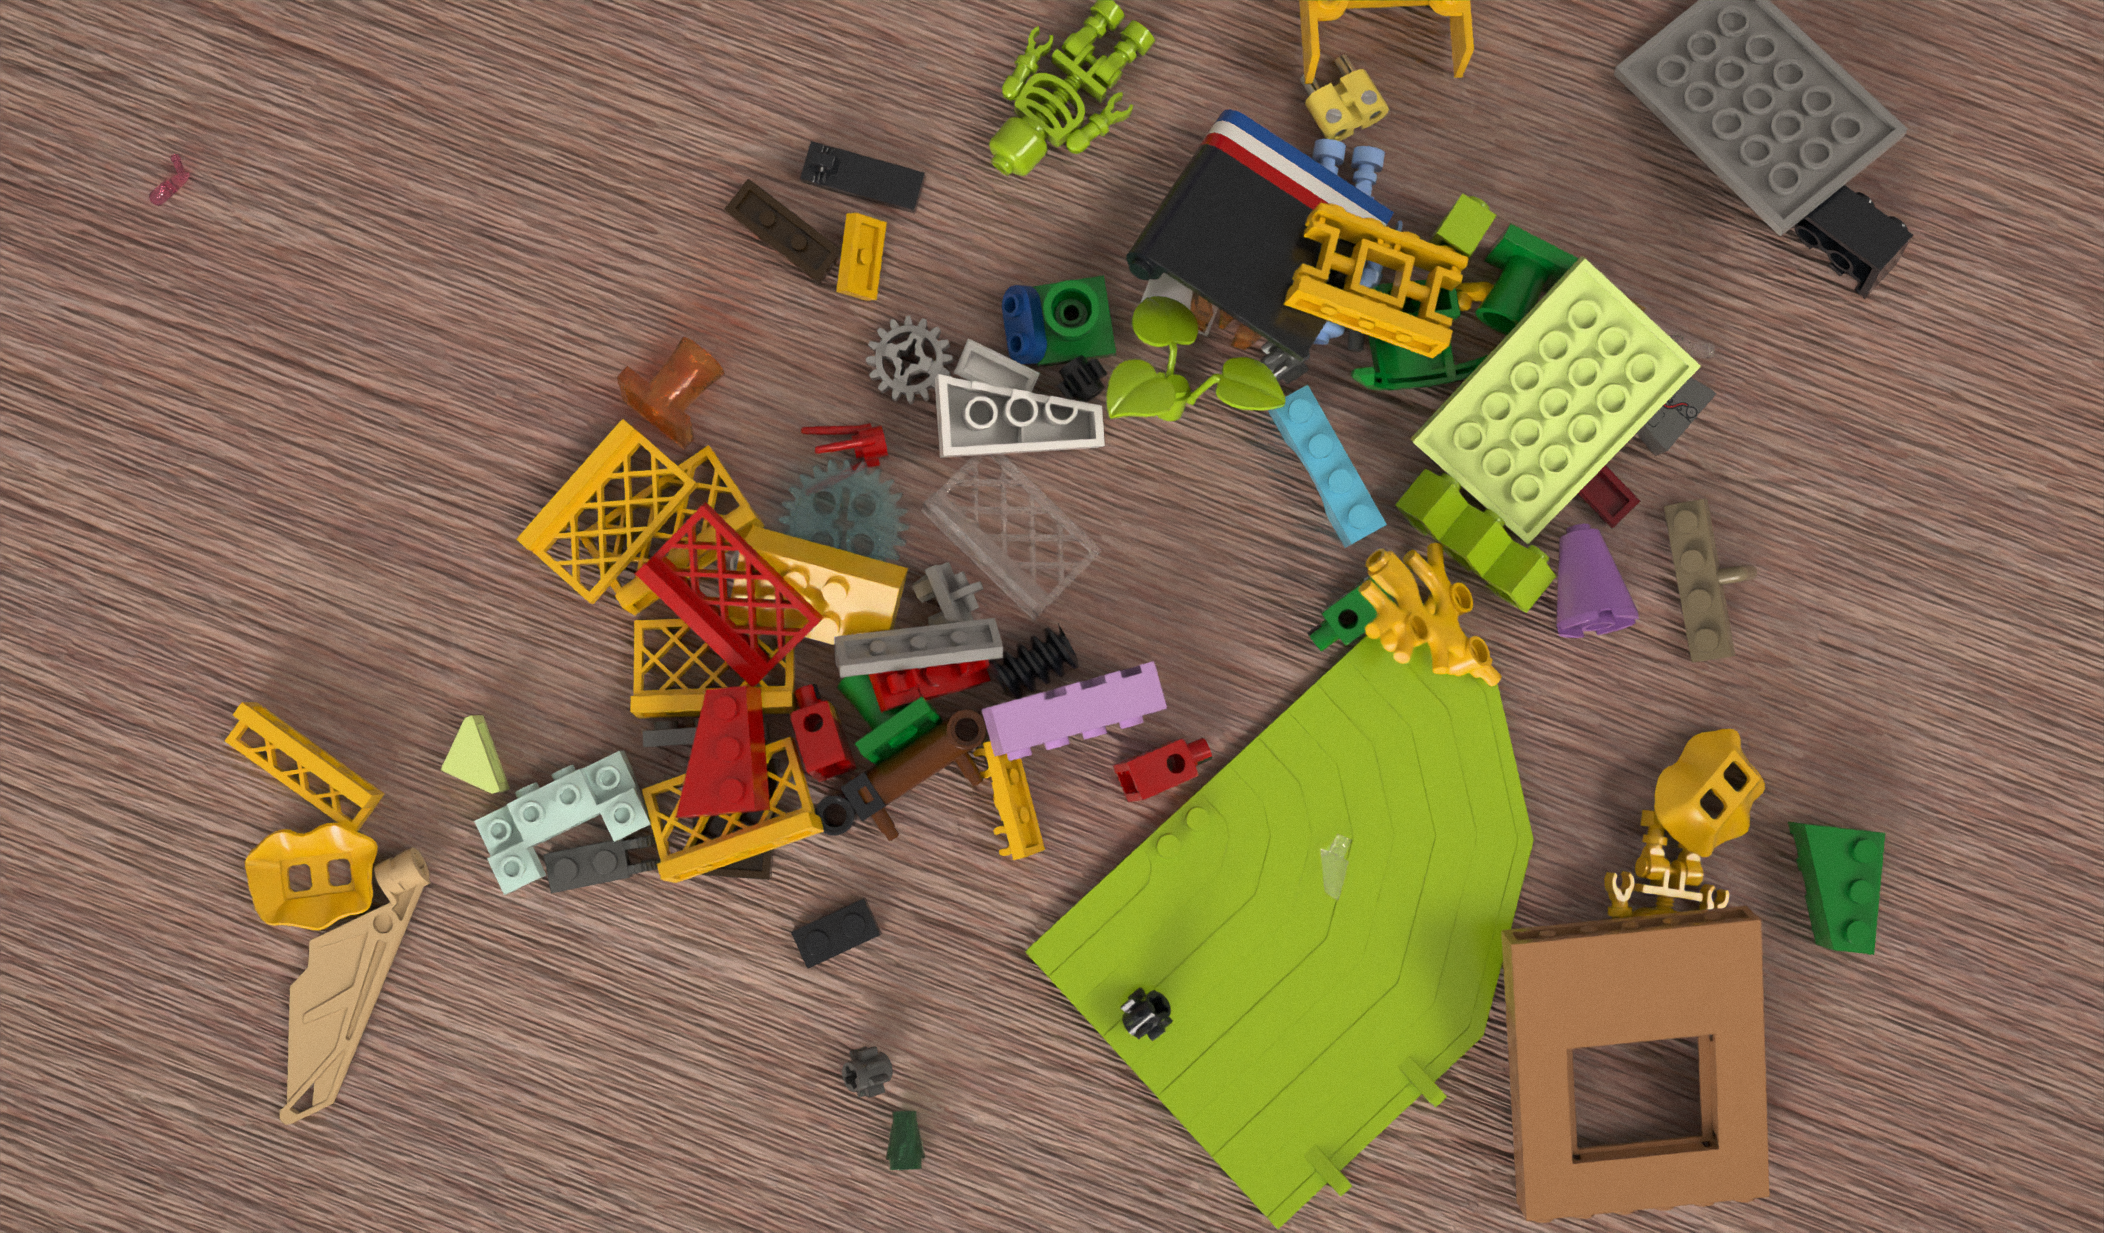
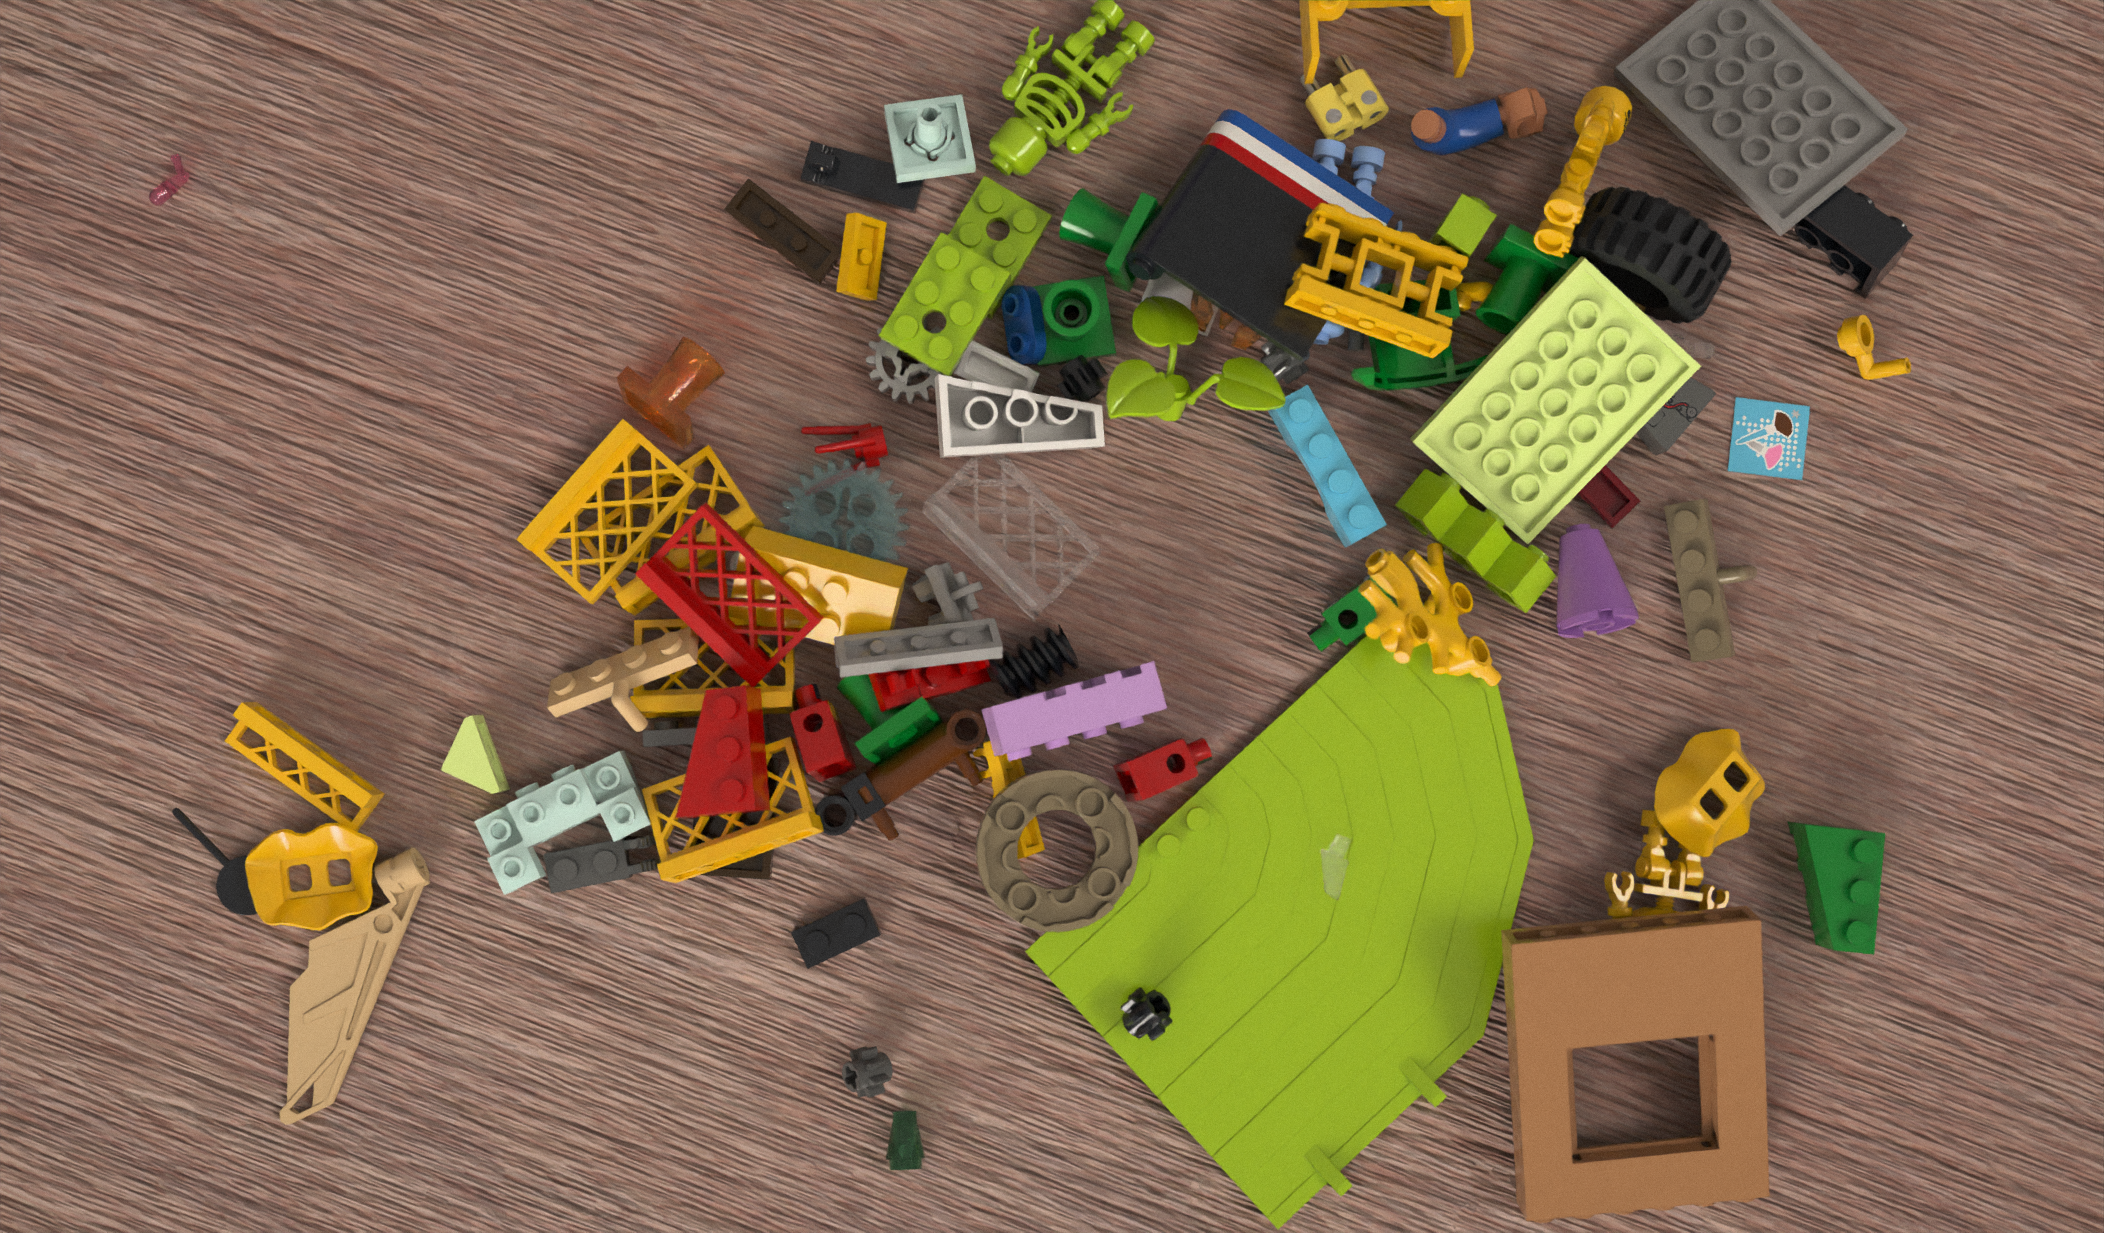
none -> black piece [172,808,258,916]
none -> tan plate [547,627,699,732]
none -> lime bracket [879,176,1052,376]
none -> light aqua plate [884,94,976,183]
none -> dark tan plate [975,768,1138,932]
none -> green plant [1059,188,1159,293]
none -> piece [1411,87,1548,156]
none -> yellow piece [1534,86,1632,258]
none -> black tyre [1568,187,1731,324]
none -> medium azure sticker [1727,397,1810,480]
none -> yellow plate [1837,315,1911,380]

